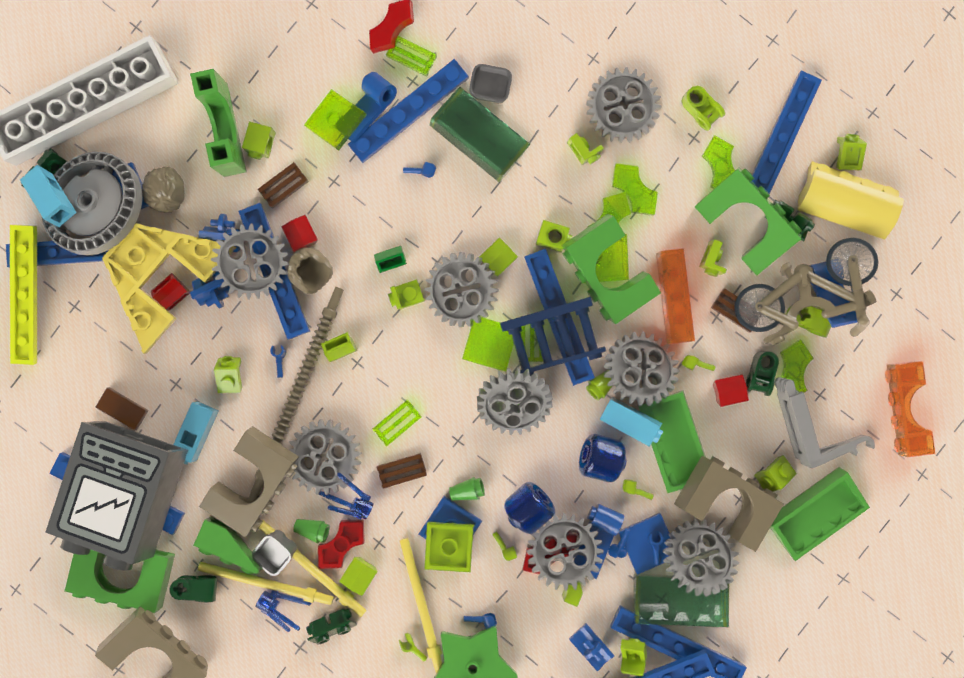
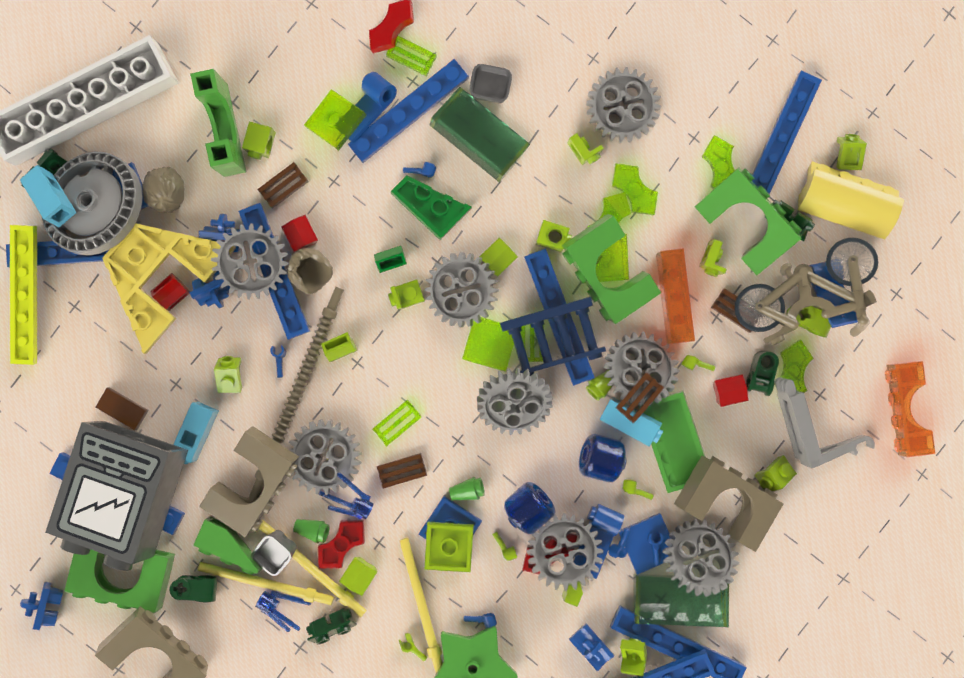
lime piece [681,86,725,131] -> none
bright green slope [770,467,870,561] -> none
none -> blue hips [20,582,63,630]
none -> green wing [391,175,472,240]
none -> reddish brown tile [615,372,665,423]

